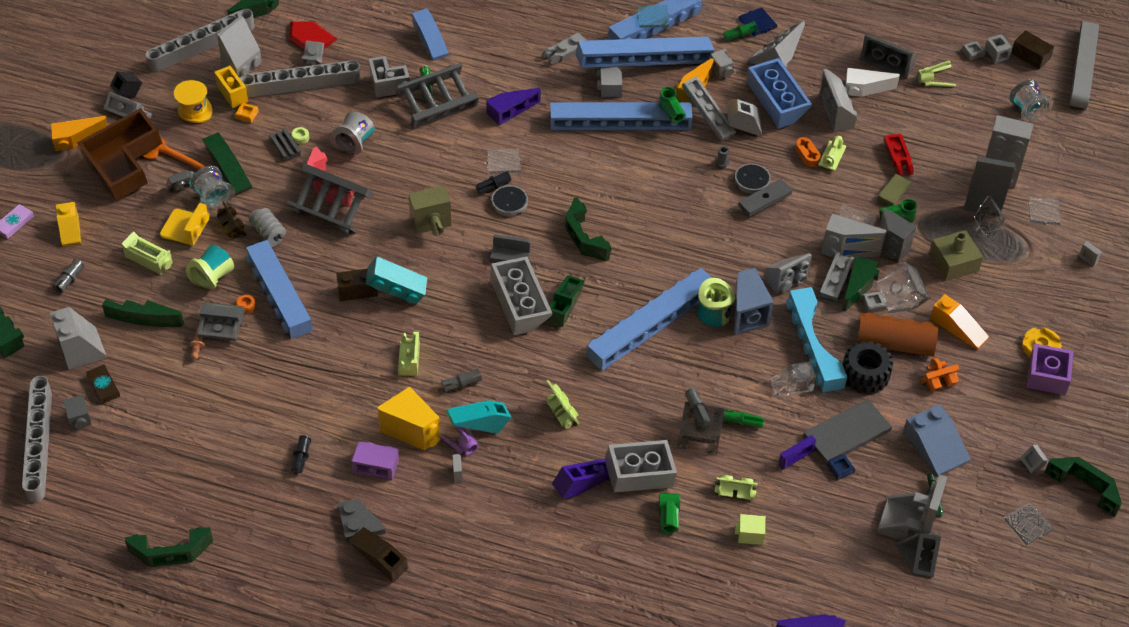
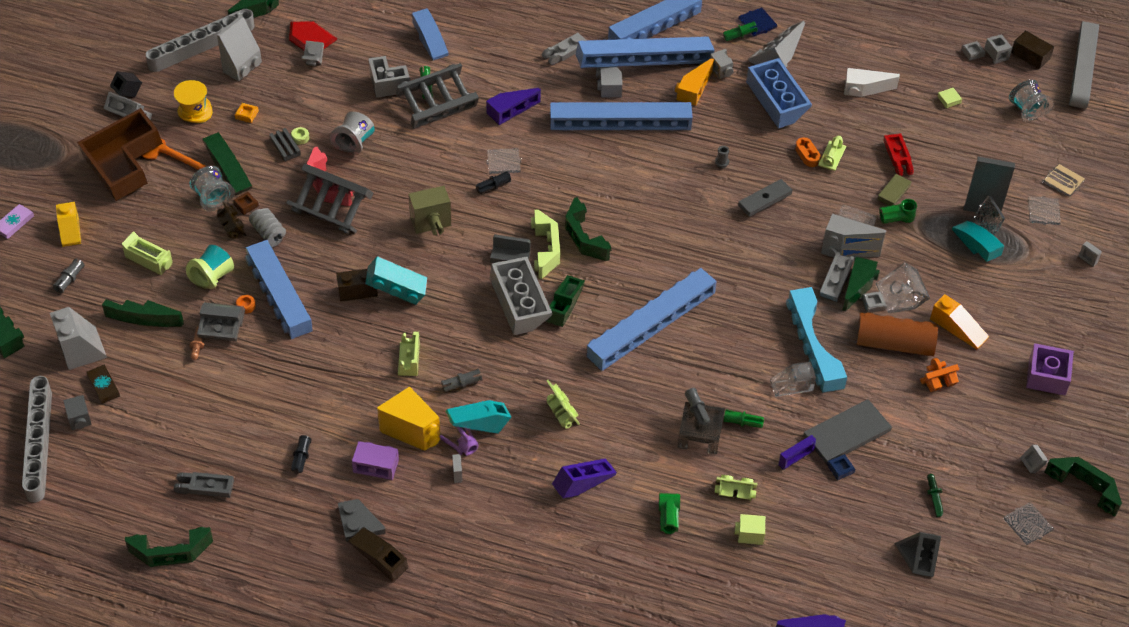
light orange slope [51,116,108,151] -> none
yellow bracket [160,203,209,246] -> none
dark grey wing [166,171,202,192] -> none
yellow brick [214,66,248,108] -> none
light grey beam [240,61,361,97] -> none
black tile [492,185,528,217] -> none
light grey brick [605,440,677,493] -> none
clear light blue piece [637,5,670,28] -> none
green piece [658,87,686,123] -> none
light grey tile [682,76,736,142] -> none
yellowish green hat [697,278,736,327] -> none
light grey slope [727,99,762,136] -> none
sand blue slope [733,268,774,335] -> none
black tile [734,163,771,194] -> none
light grey slope [764,253,812,294] -> none
light grey slope [819,69,858,131] -> none
black tyre [842,341,893,394] -> none
dark grey slope [860,34,918,79] -> none
light grey bracket [877,475,947,540] -> none
dark grey slope [879,208,916,263] -> none
sand blue slope [903,404,971,477] -> none
yellowish green plant [917,61,956,87] -> none
olive brick [929,230,983,281] -> none
light grey brick [985,115,1033,188] -> none
yellow tile [1022,328,1061,357] -> none
none -> dark grey hinge [173,472,234,498]
none -> reddish brown tile [233,192,259,215]
none -> yellowish green slope [531,210,560,279]
none -> yellowish green tile [937,88,962,108]
none -> teal slope [952,221,1004,262]
none -> piece [1043,164,1086,198]

